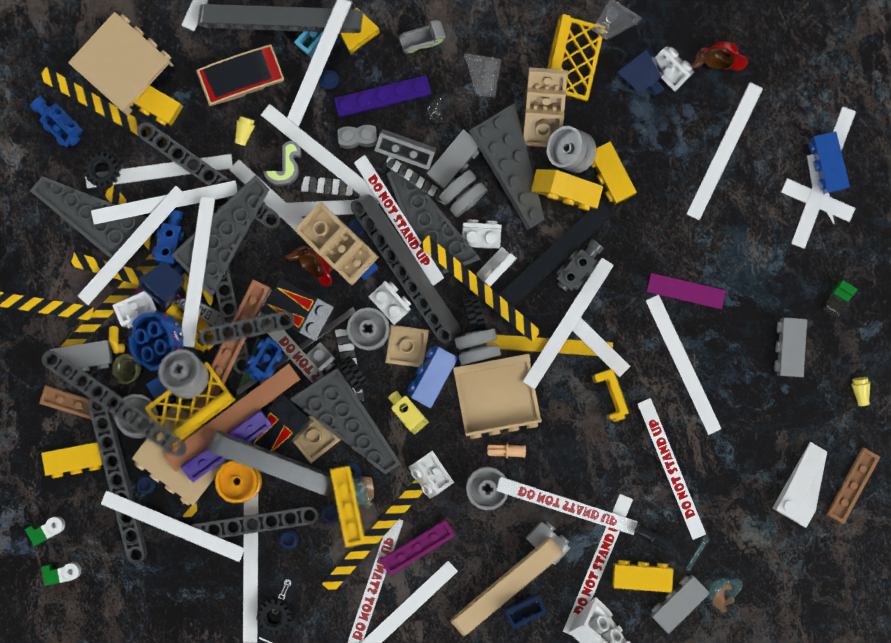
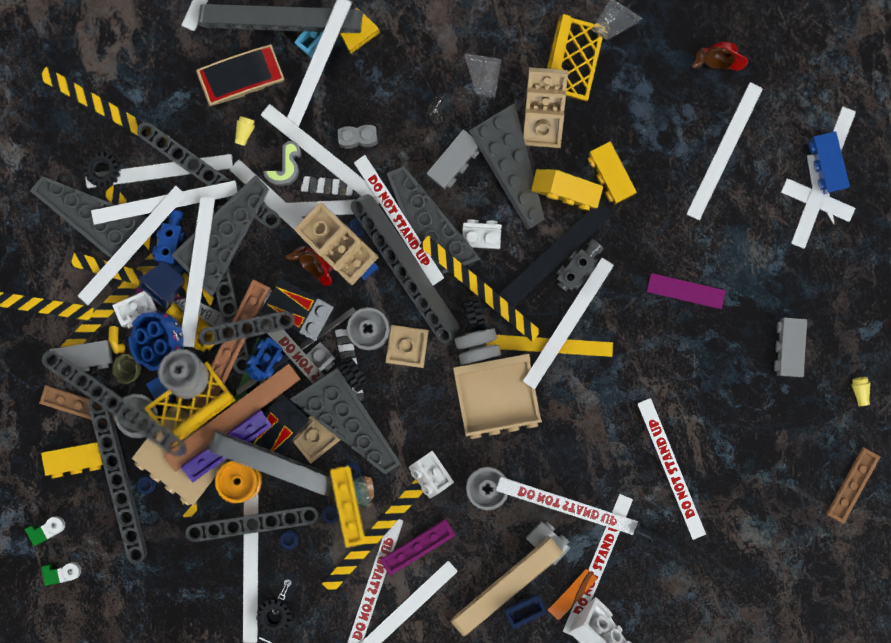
blue brick [30,96,82,147] -> none
tan panel [68,12,174,116] -> none
white sticker [101,491,245,562] -> none
yellow brick [131,85,183,126] -> none
dark blue plate [320,70,339,90] -> none
dark purple plate [334,75,431,118] -> none
white bracket [368,281,411,325] -> none
light grey brick [374,129,436,170] -> none
sticker [385,156,447,206] -> none
light yellow torso [388,391,429,434] -> none
light grey animal [399,20,446,54] -> none
brick [407,345,458,408] -> none
light grey wheel [439,170,488,218] -> none
white bracket [476,247,516,287] -> none
light nougat axle [487,443,526,458] -> none
light grey wheel [546,126,596,173] -> none
white sticker [572,318,630,377] -> none
yellow panel [592,369,629,422] -> none
yellow brick [612,560,673,592] -> none
dark blue torso [618,48,664,96] -> none
white sticker [646,295,721,435] -> none
light grey brick [650,575,710,634] -> none
white bracket [655,46,694,91] -> none
clear light blue hinge [686,536,710,572] -> none
clear light blue piece [708,578,743,612] -> none
white wedge [772,442,827,528] -> none
leg [822,280,858,319] -> none
none -> orange sticker [548,569,597,620]

